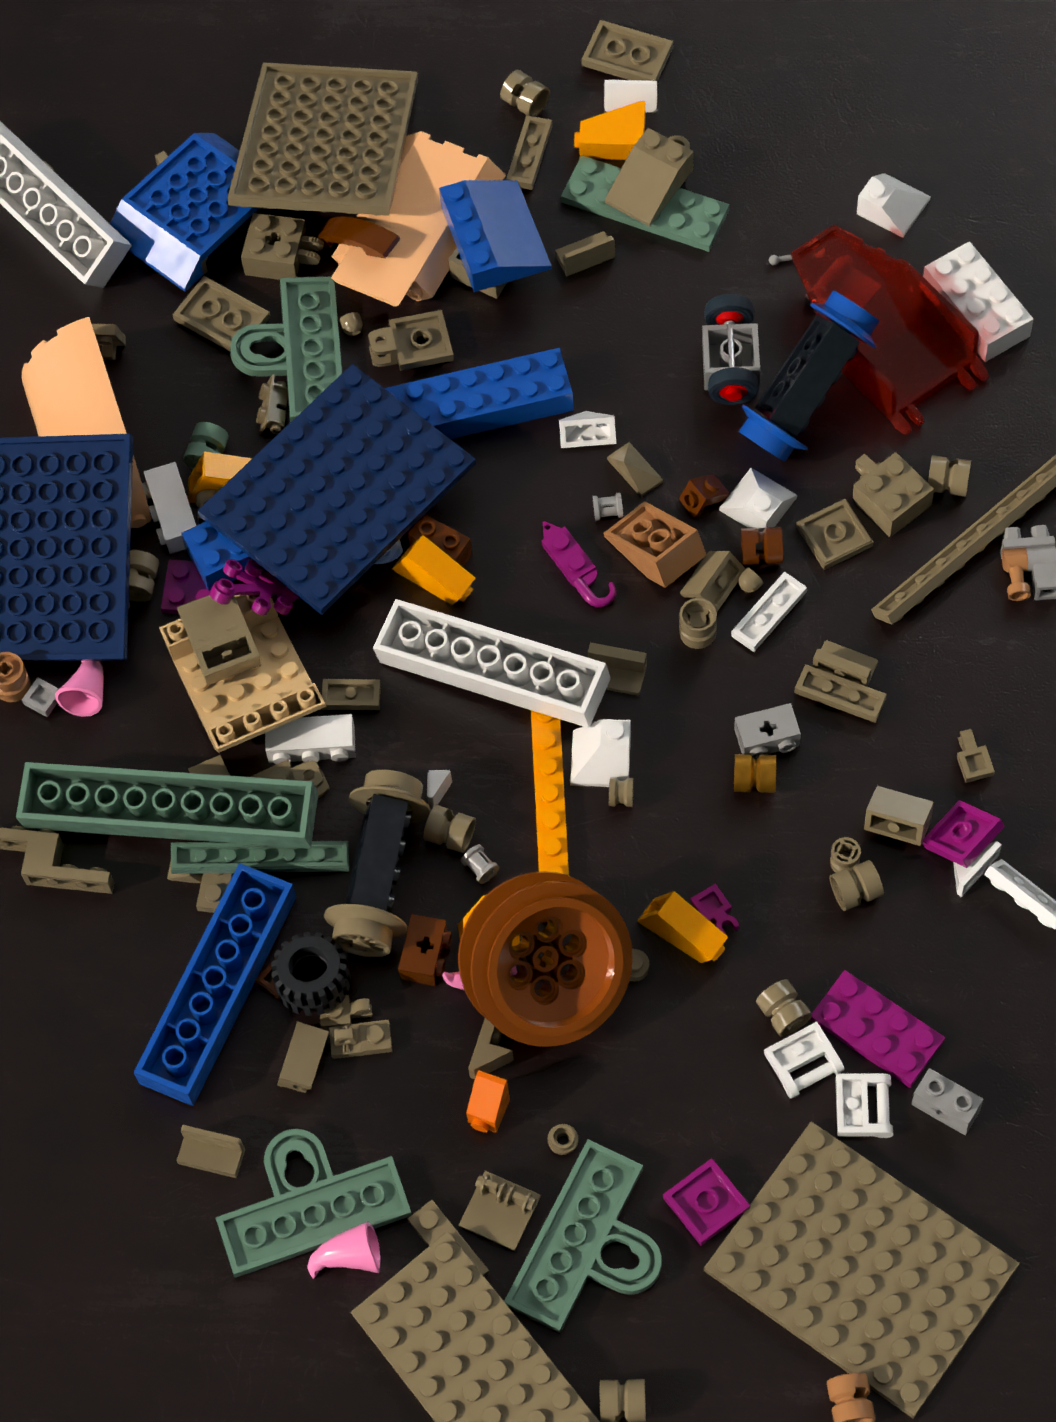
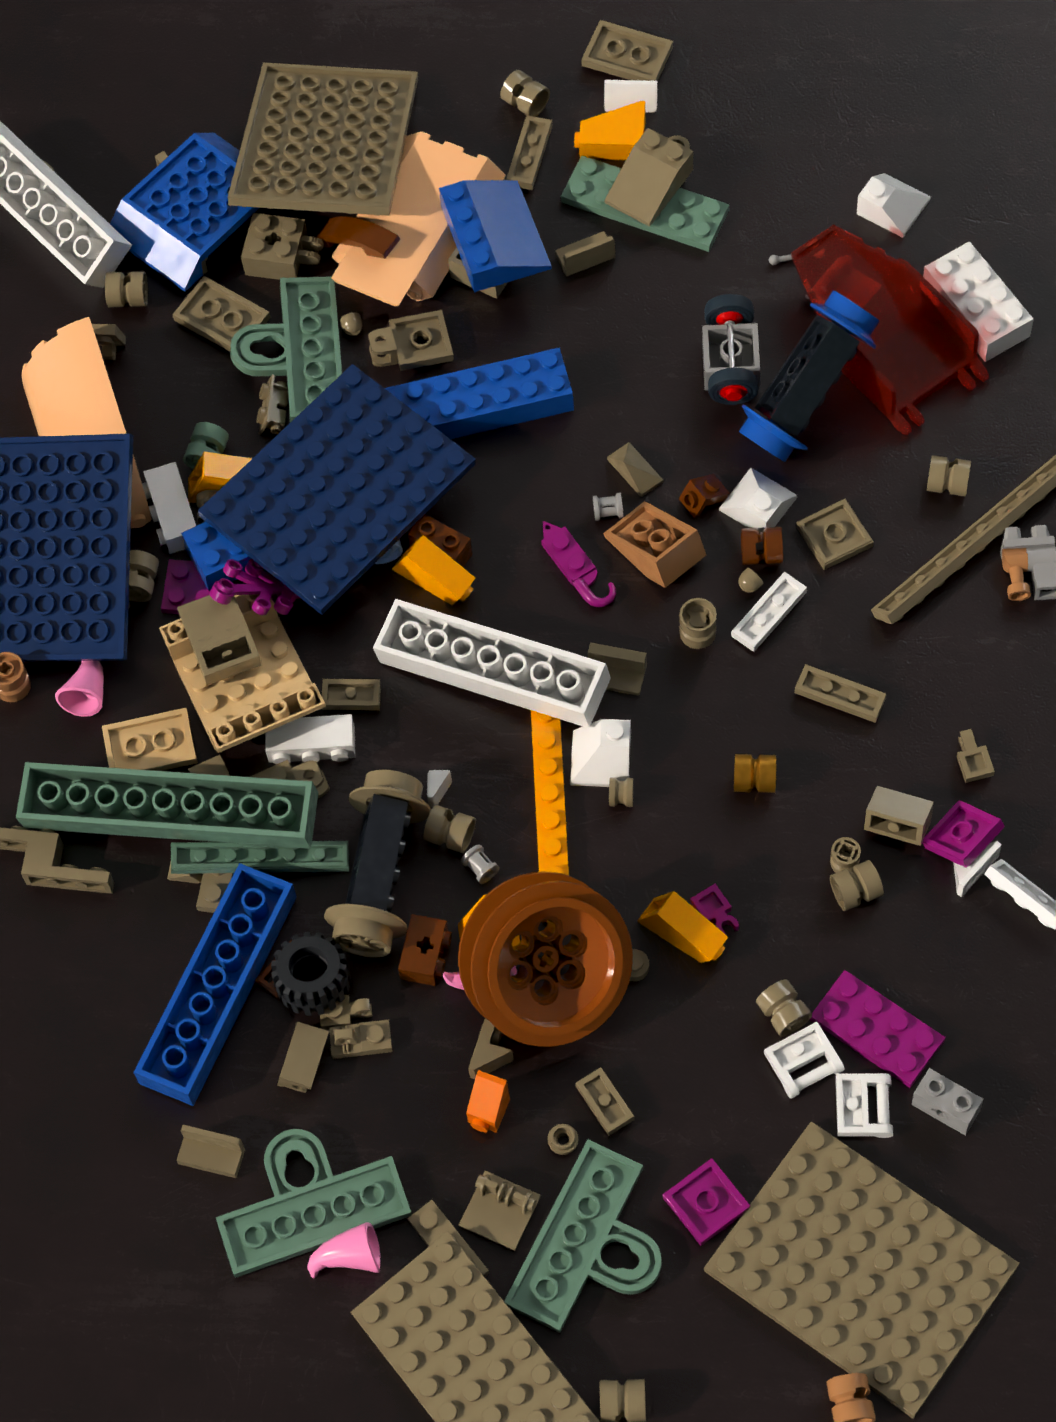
light grey plate [22,678,59,717] -> none
white slope [559,411,616,448] -> none
dark tan panel [680,551,745,613] -> none
light grey brick [734,703,801,759] -> none
dark tan panel [812,640,878,687] -> none
dark tan hinge [852,452,934,538] -> none
none -> tan plate [102,708,198,771]
none -> dark tan wheel [105,271,148,308]
none -> dark tan plate [575,1067,634,1136]

